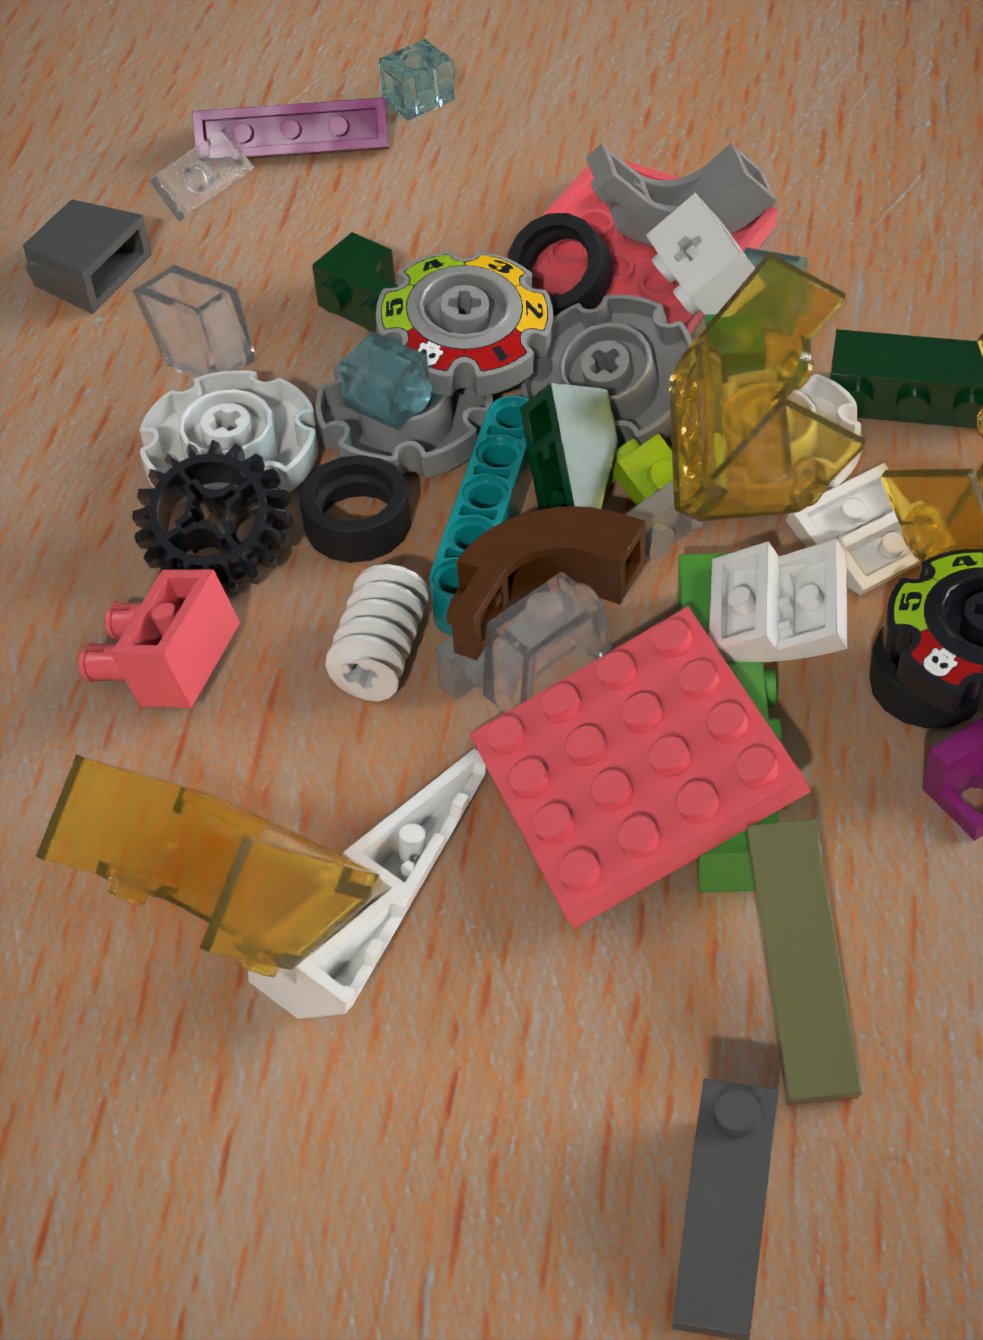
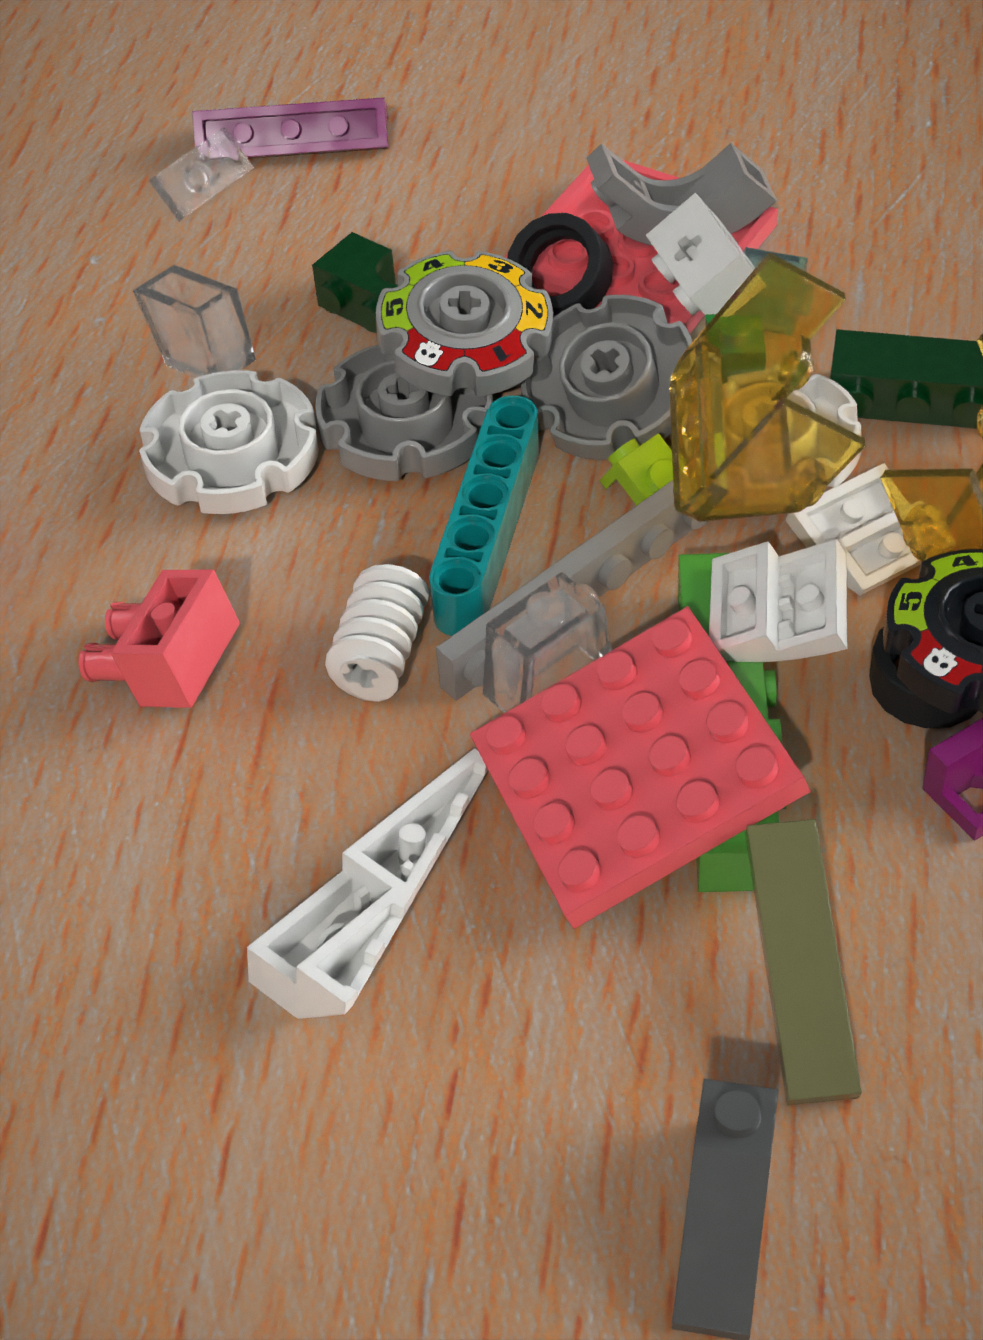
dark grey torso [23,199,152,314] -> none
clear yellow windscreen [36,754,380,977] -> none
black gear [132,439,293,595] -> none
black tyre [300,455,411,563] -> none
clear light blue brick [338,331,432,430] -> none
clear light blue brick [378,39,455,121] -> none
reddish brown arch [447,506,645,661] -> none
slope [520,383,618,510] -> none

